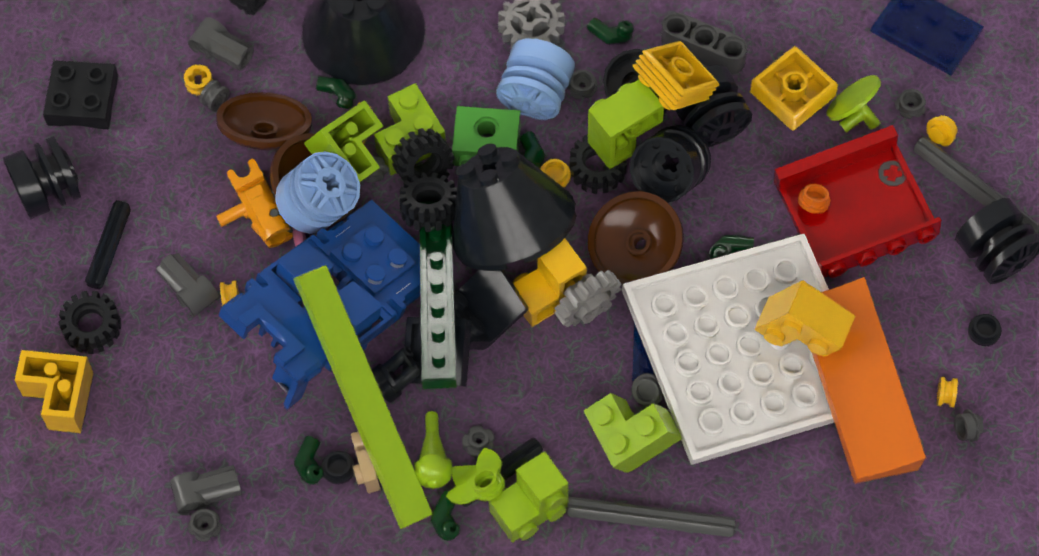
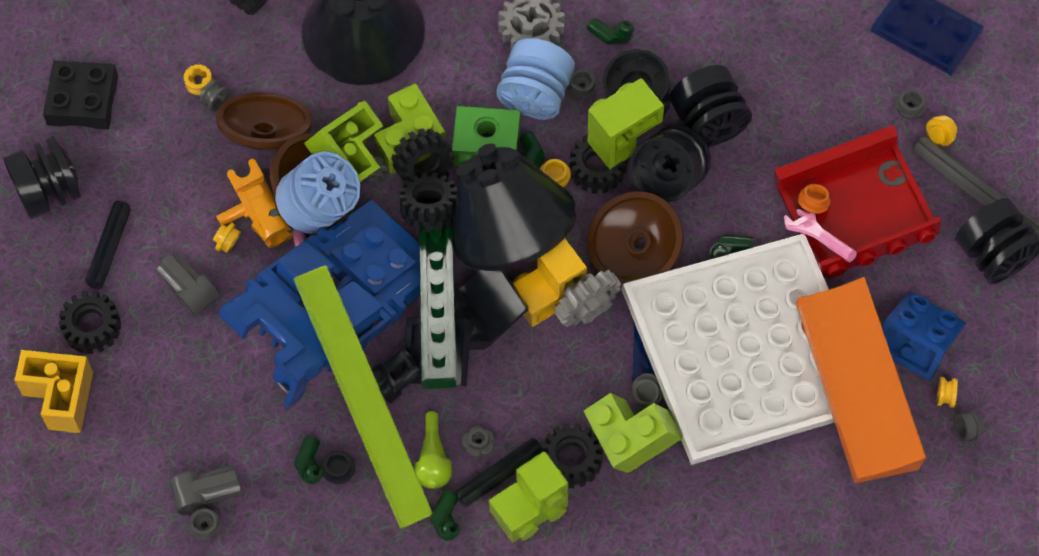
dark grey piece [188,17,254,71] -> none
yellow bush [220,280,239,306] -> none
dark green arm [316,76,356,109] -> none
tan plate [350,431,381,493] -> none
lime plate [446,448,505,504] -> none
dark grey axle [567,497,736,537] -> none
yellow brick [632,41,719,110] -> none
dark grey beam [661,12,747,74] -> none
yellow brick [750,46,838,131] -> none
yellow brick [754,280,856,357] -> none
lime shield [826,75,881,133] -> none
black plate [968,314,1002,346] -> none
none -> yellow plate [213,222,241,254]
none -> black tyre [542,423,602,489]
none -> bright pink piece [784,209,857,262]
none -> blue bracket [882,292,966,381]

